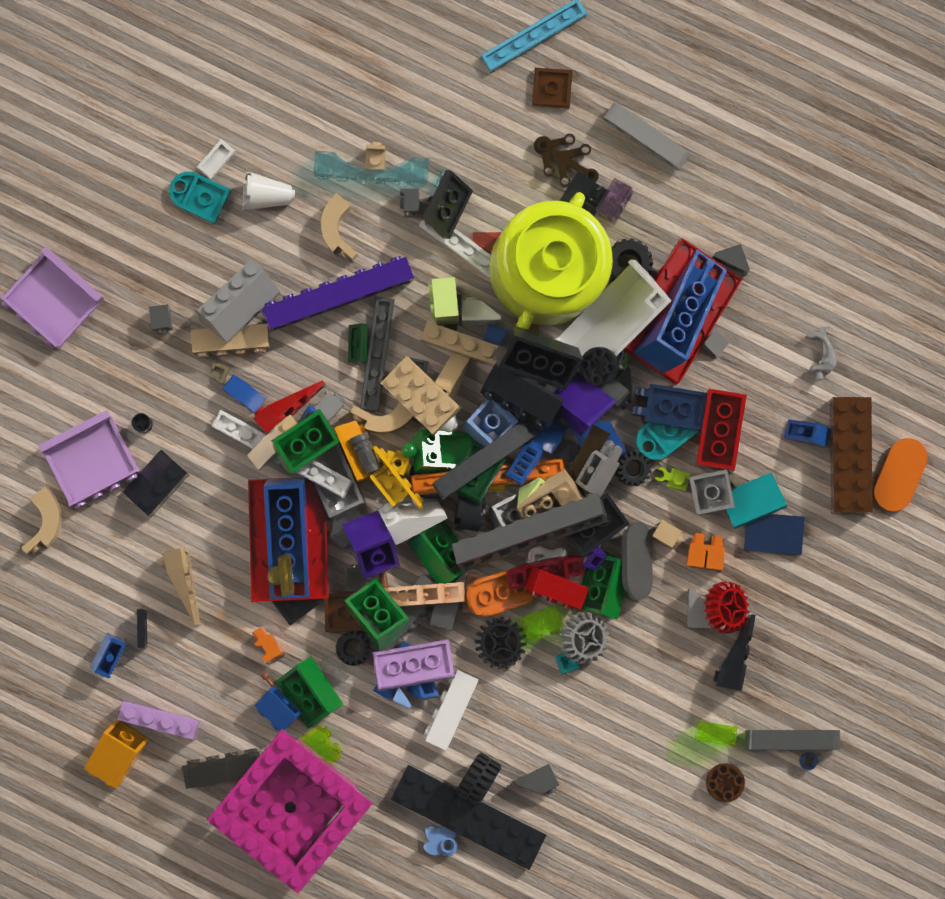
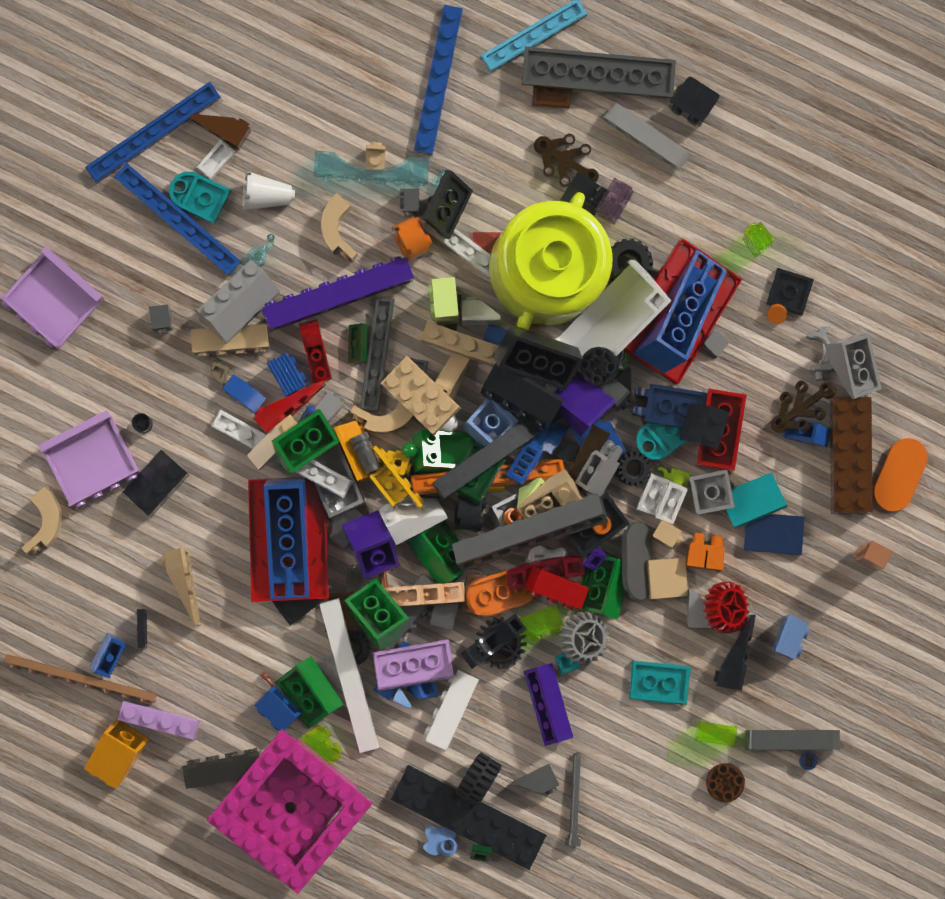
orange hips [252,627,286,665] -> none
clear yellow tile [267,554,294,596] -> none
dark grey slope [713,244,750,275] -> none
none -> medium nougat plate [4,654,158,704]
none -> blue tile [85,82,221,184]
none -> blue plate [114,163,241,276]
none -> reddish brown slope [189,114,251,150]
none -> clear light blue plate [247,234,275,267]
none -> blue brick [267,352,307,397]
none -> red slope [299,319,332,383]
none -> white tile [320,599,379,753]
none -> orange brick [392,217,432,261]
none -> blue plate [414,5,463,155]
none -> black arch [461,614,527,669]
none -> dark green tile [470,844,492,863]
none -> orange plate [503,508,522,525]
none -> dark grey plate [522,46,676,99]
none -> dark purple brick [523,663,574,746]
none -> dark grey piece [565,752,581,847]
none -> orange tile [592,517,611,535]
none -> teal tile [629,661,691,705]
none -> white slope [636,473,688,524]
none -> tan tile [647,558,688,599]
none -> black bracket [669,77,720,127]
none -> black slope [679,402,730,451]
none -> clear neon green brick [742,222,774,257]
none -> black tile [766,268,814,316]
none -> orange tile [767,304,787,324]
none -> dark brown plant [771,380,836,433]
none -> medium blue slope [771,614,810,660]
none -> light grey slope [826,334,882,399]
none -> nougat brick [855,540,893,571]

